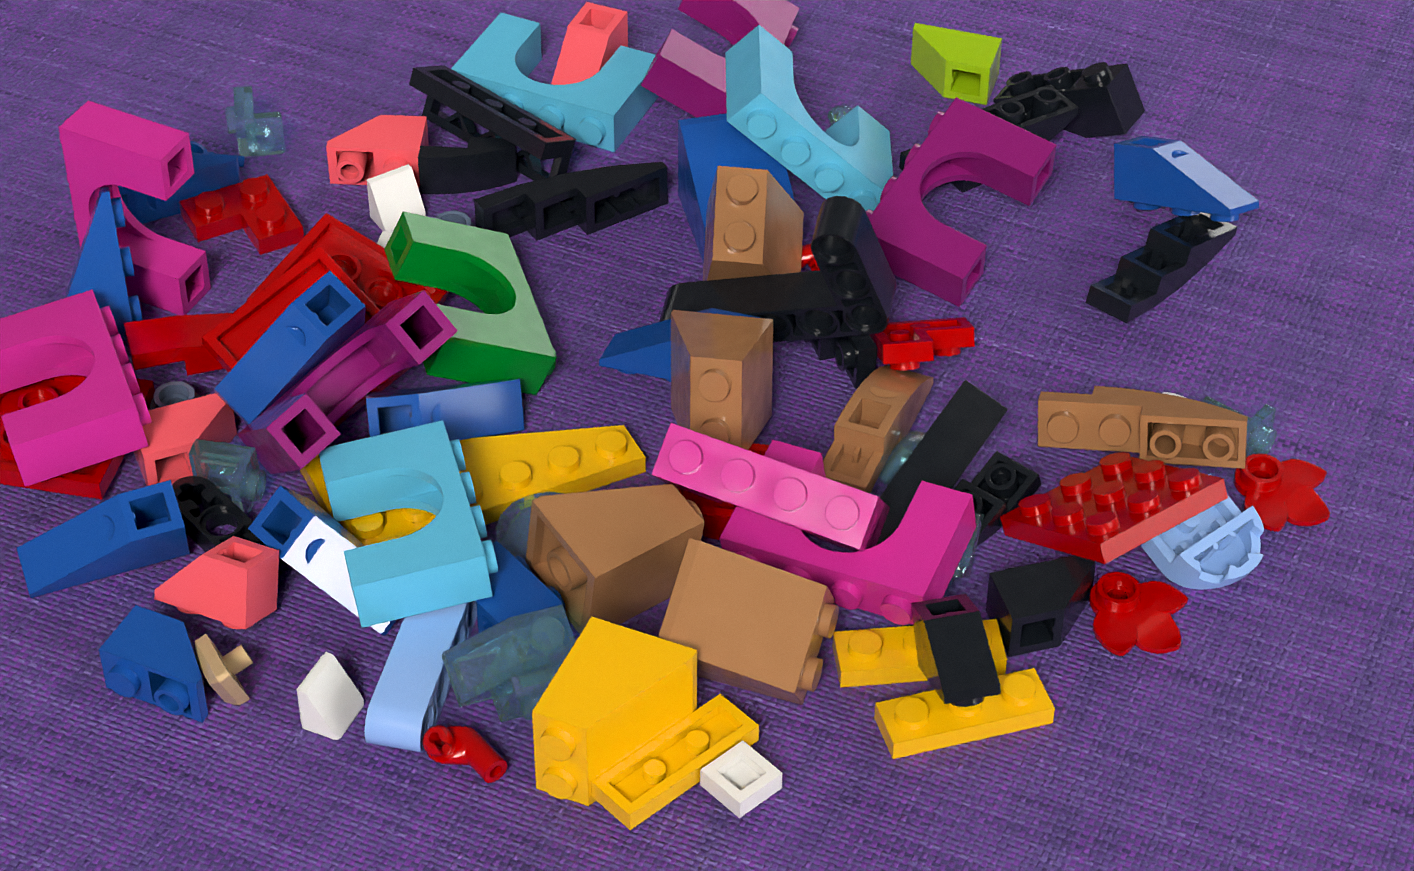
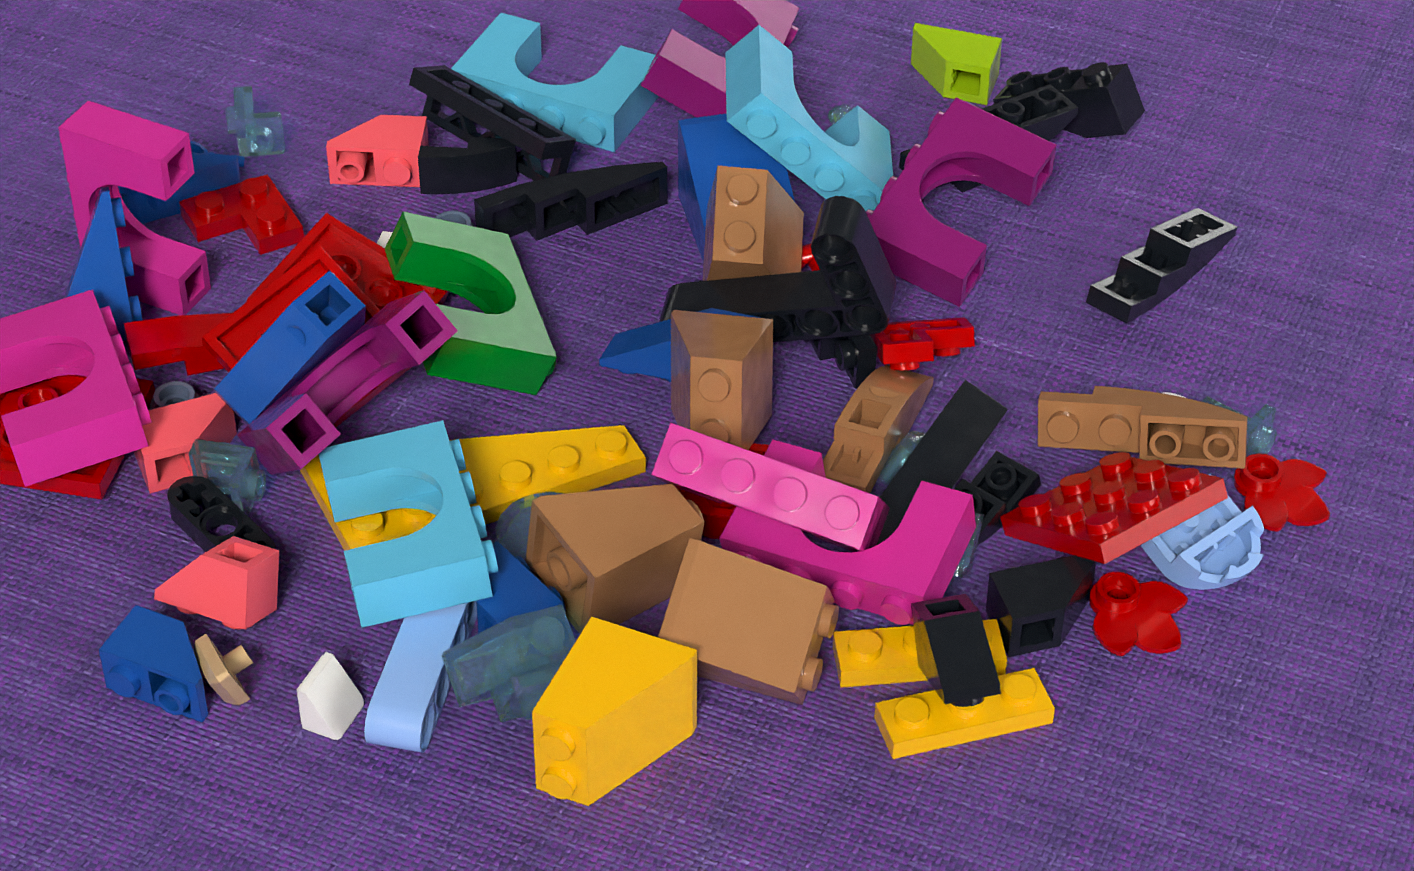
blue slope [17,480,190,598] -> none
slope [248,485,397,636] -> none
blue slope [366,379,525,441] -> none
white slope [367,164,426,232] -> none
red arm [422,725,507,783] -> none
coral slope [551,2,628,85] -> none
yellow plate [591,694,759,830] -> none
white plate [700,740,783,818] -> none
blue slope [1114,136,1259,222] -> none

